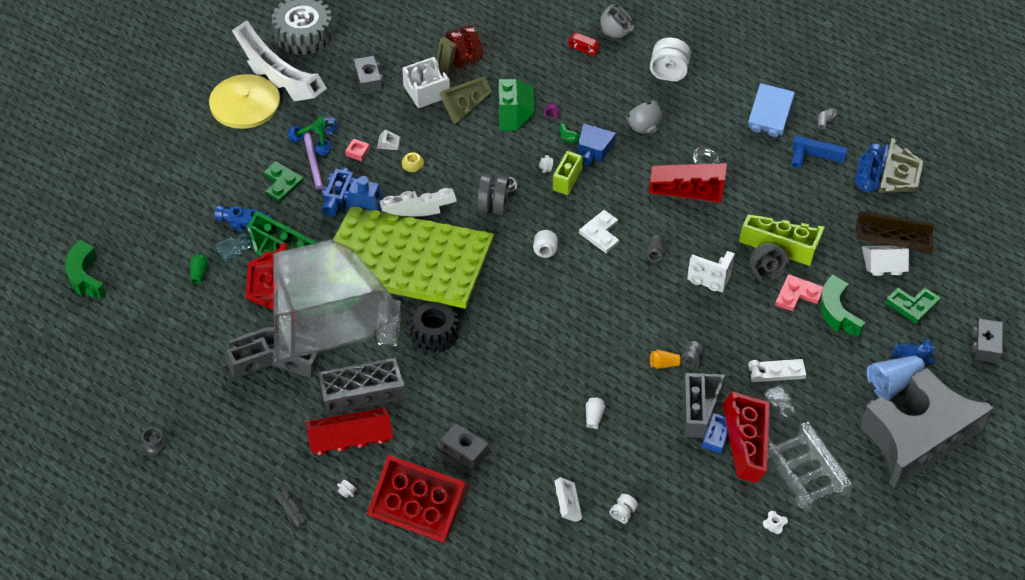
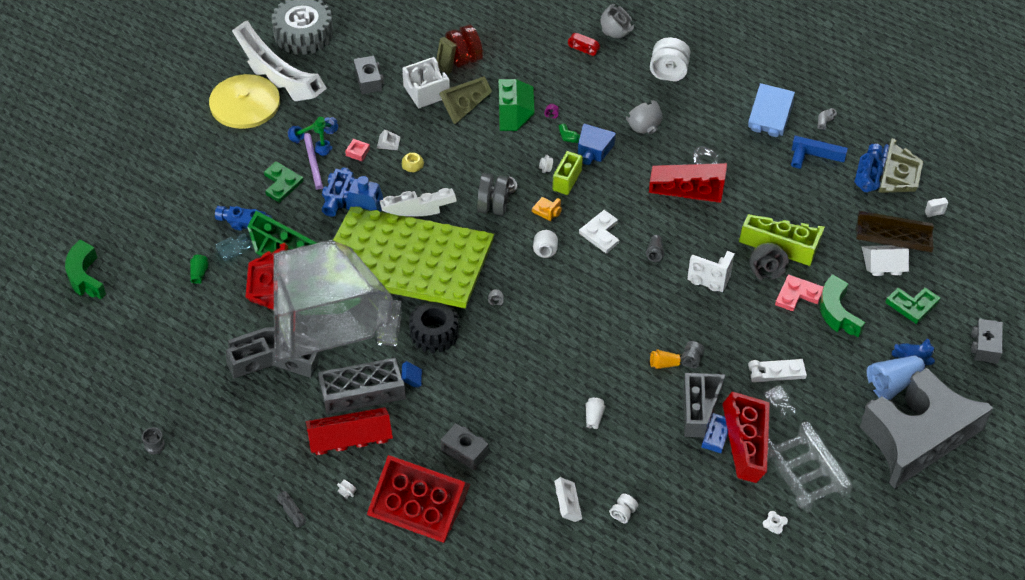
none -> blue tile [402,361,422,387]
none -> light grey hinge [488,289,504,305]
none -> light orange bracket [532,197,562,221]
none -> white plate [925,198,948,217]

